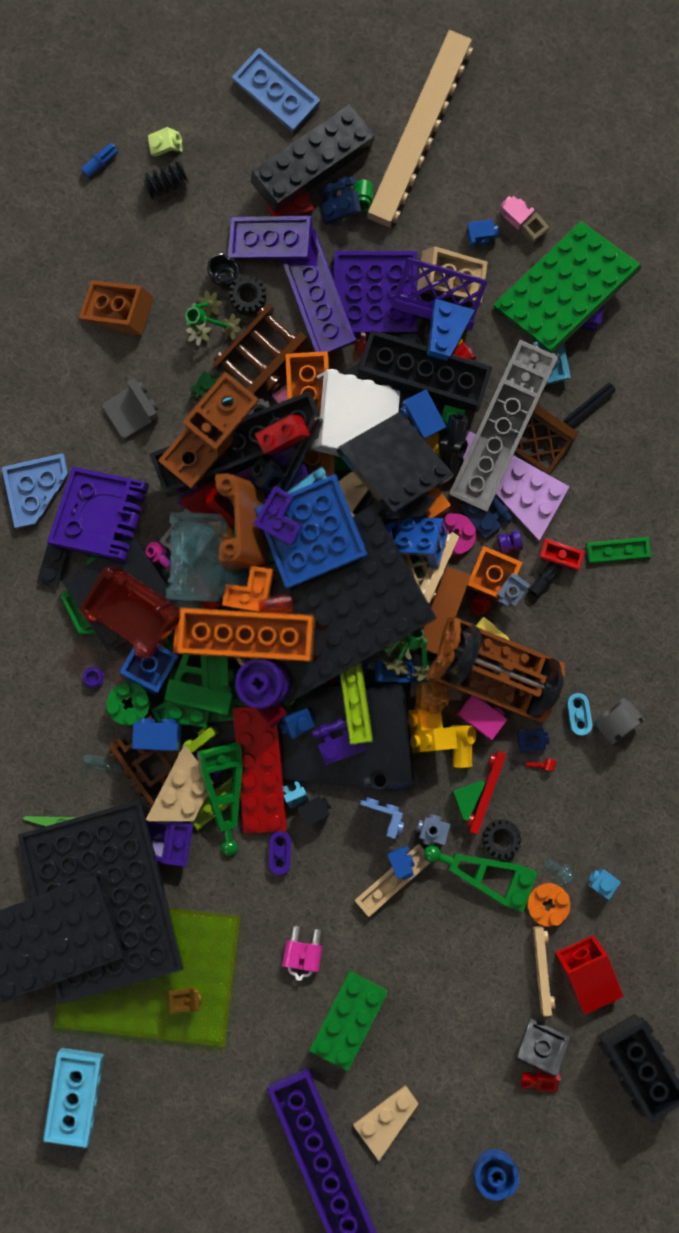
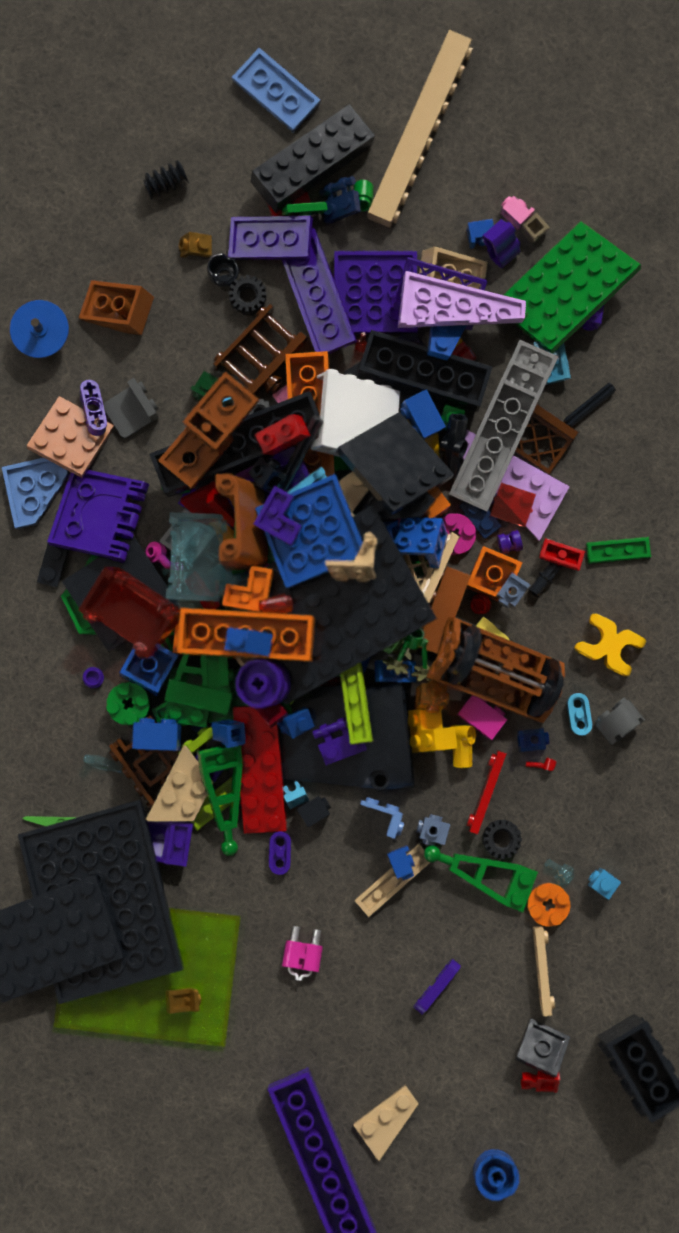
medium azure brick [43,1048,104,1148] -> none
blue axle [80,143,118,179] -> none
yellowish green bracket [148,127,182,156] -> none
olive plant [185,290,241,346] -> none
green brick [309,969,388,1071] -> none
green slope [452,780,486,821] -> none
red slope [555,935,624,1014] -> none
none -> blue piece [10,300,69,358]
none -> nougat plate [27,396,114,478]
none -> dark purple beam [80,380,107,436]
none -> pearl gold bracket [178,232,212,258]
none -> blue brick [212,719,246,748]
none -> blue slope [225,627,273,656]
none -> green plate [282,202,328,217]
none -> tan plate [326,533,377,582]
none -> lavender wing [398,271,526,328]
none -> dark purple beam [413,959,461,1015]
none -> dark purple brick [482,219,521,269]
none -> clear red piece [490,483,536,527]
none -> yellow piece [574,614,646,676]

